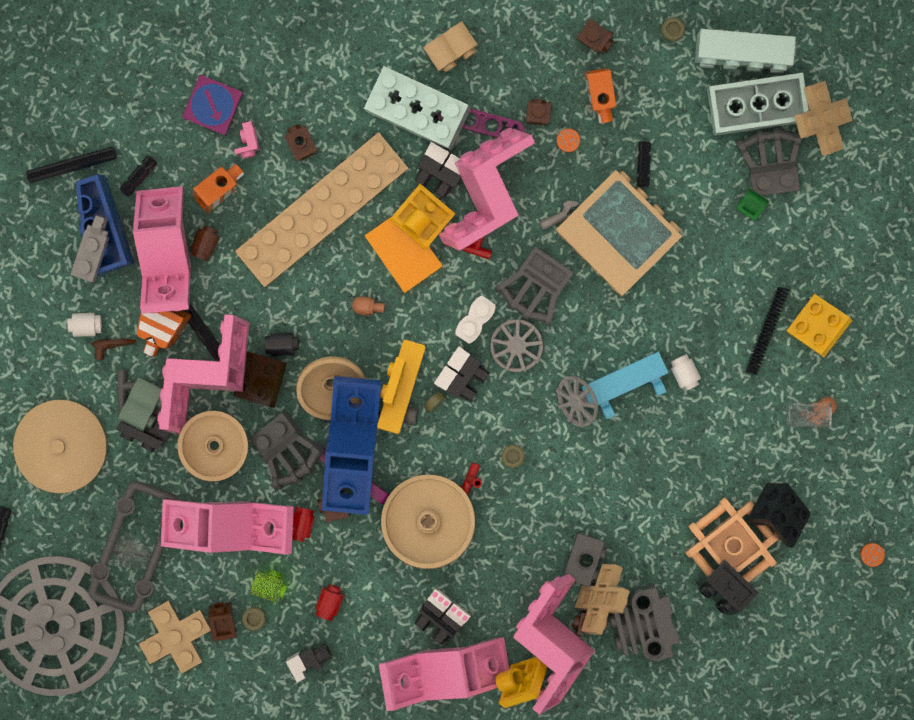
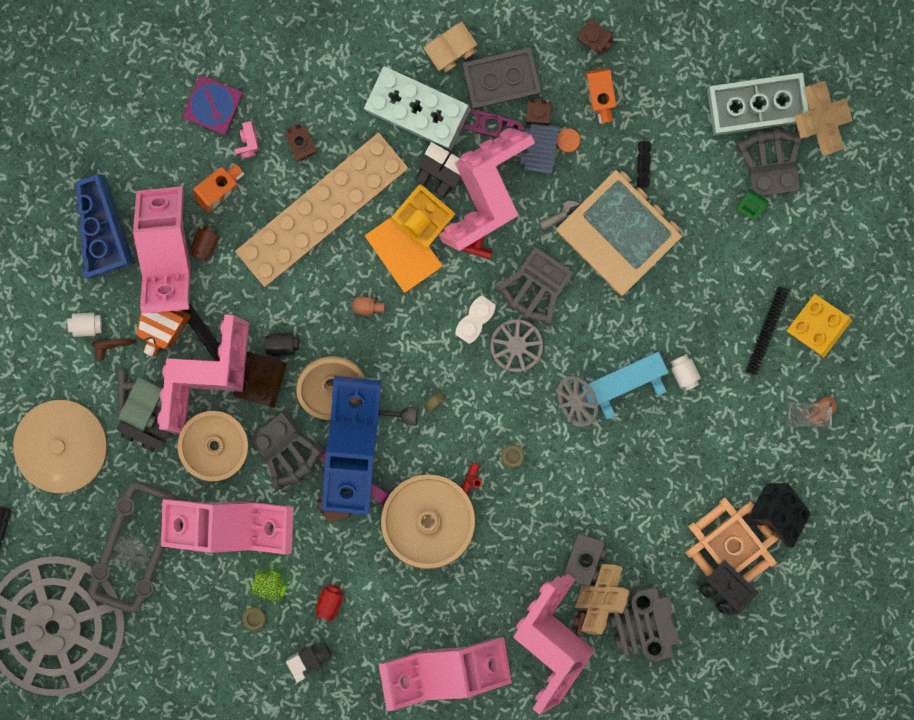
black axle [26,147,117,183] -> none
light grey hinge [71,215,109,282] -> none
black axle [120,155,157,196] -> none
tan plate [139,601,211,673] -> none
reddish brown bracket [208,602,237,641] -> none
red brick [292,506,315,542] -> none
yellow bracket [377,340,425,434] -> none
hips [414,587,471,645] -> none
black hips [434,346,490,402] -> none
yellow plate [495,657,548,708] -> none
olive tile [661,18,685,42] -> none
light aqua brick [695,29,796,74] -> none
orange tile [860,543,885,567] -> none
none -> dark grey plate [462,47,541,109]
none -> sand blue brick [520,123,559,175]

